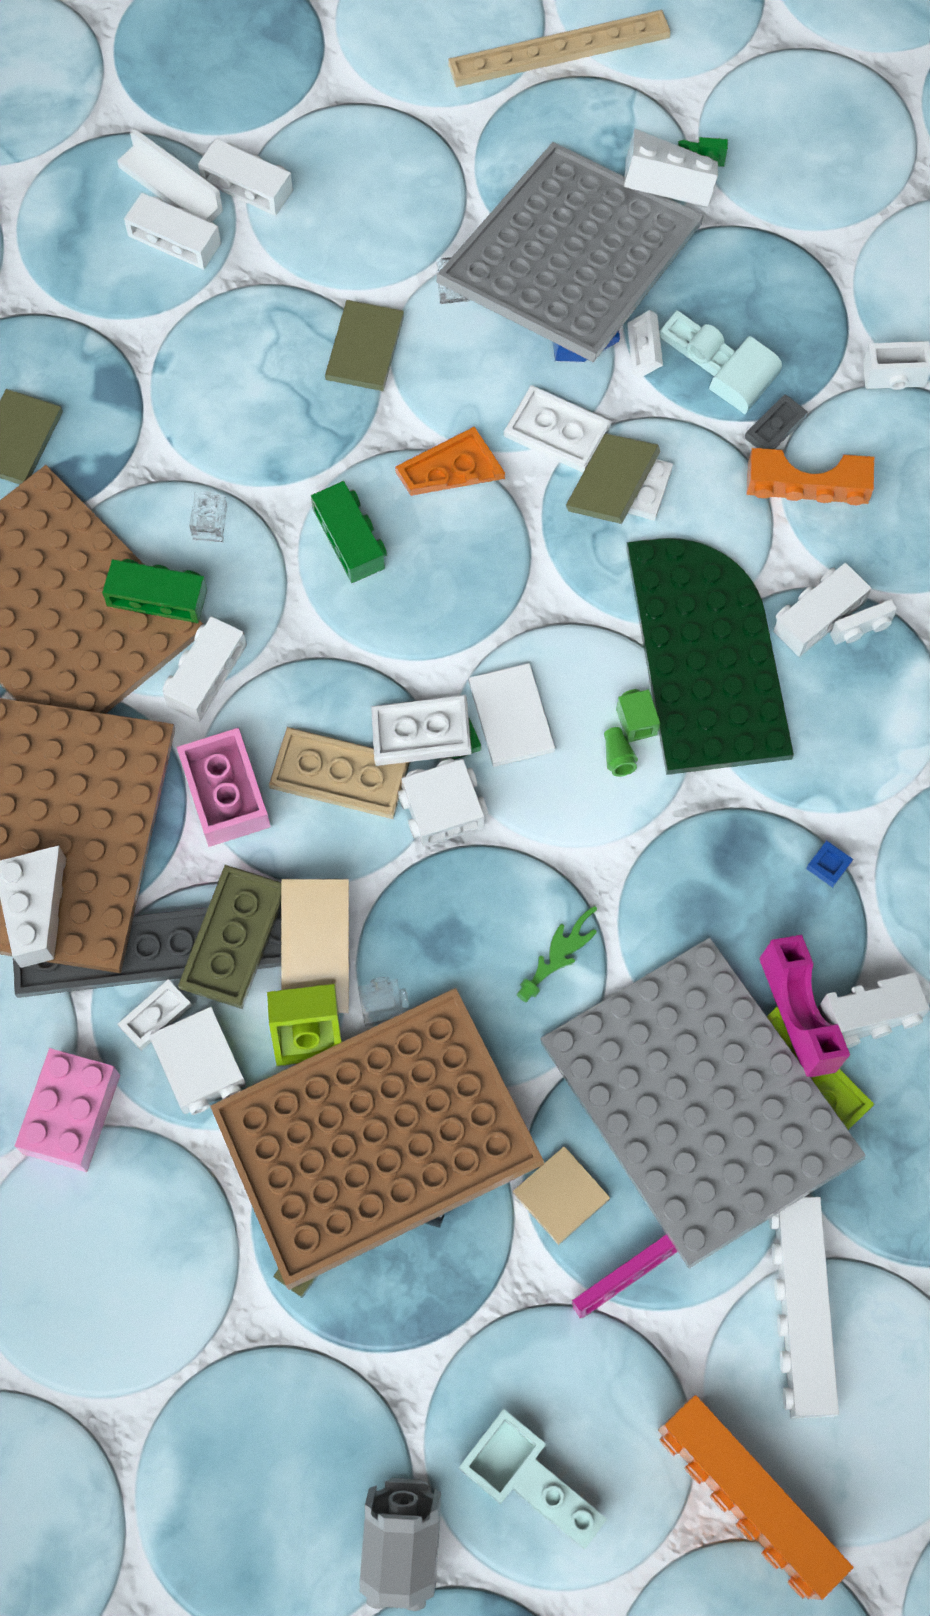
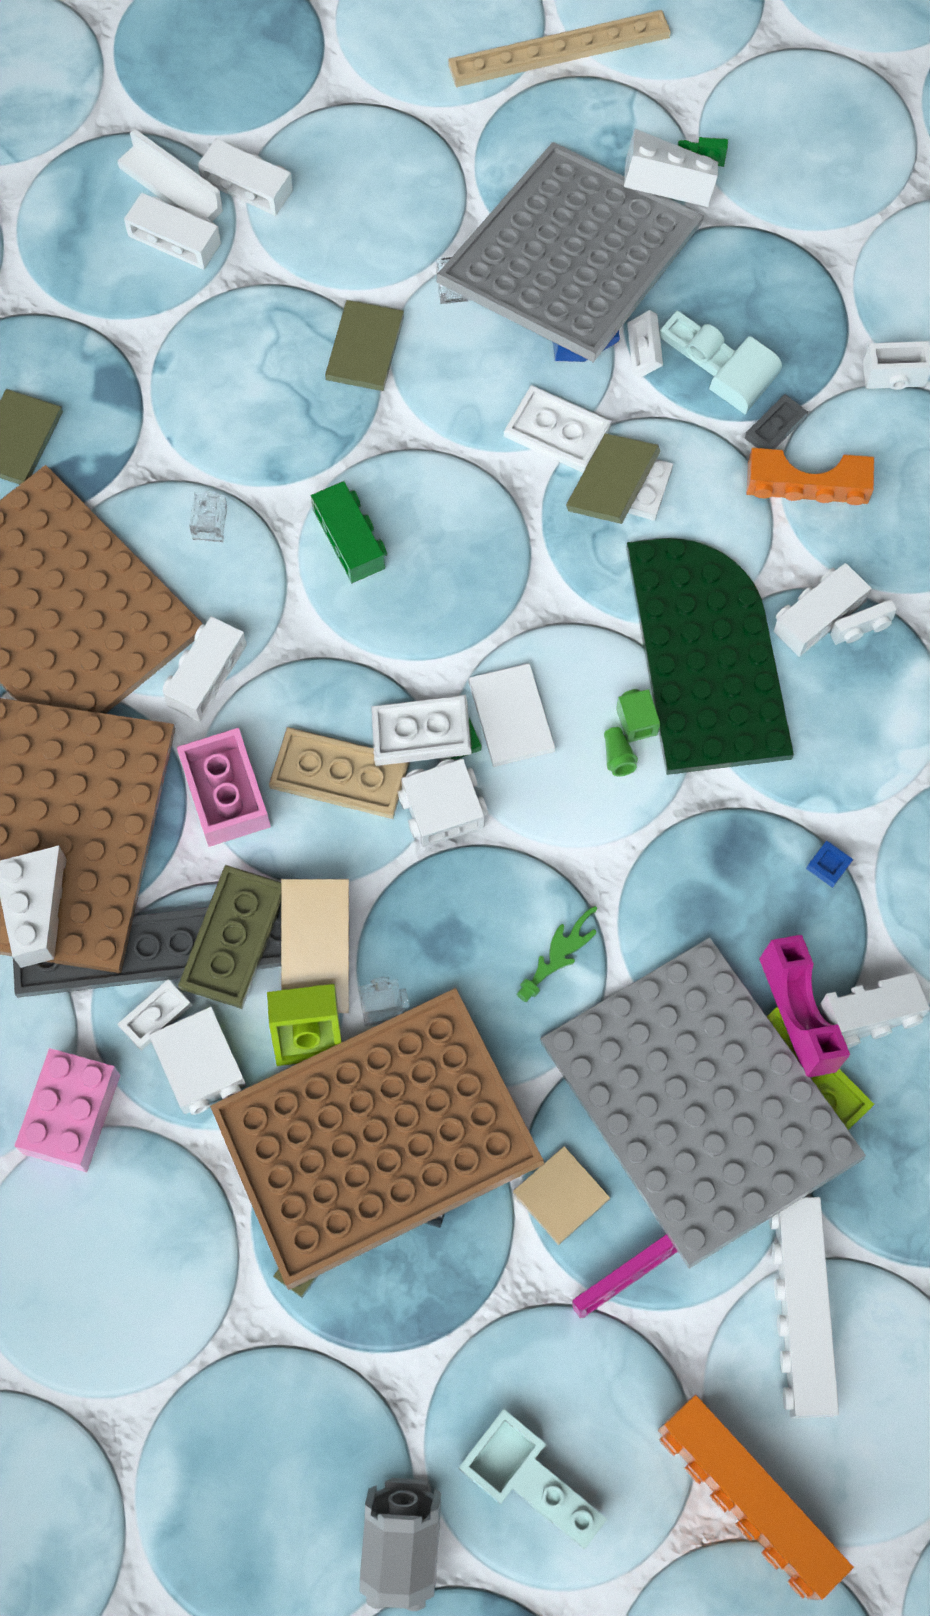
green brick [102,559,207,623] -> none
orange wing [395,426,505,496] -> none

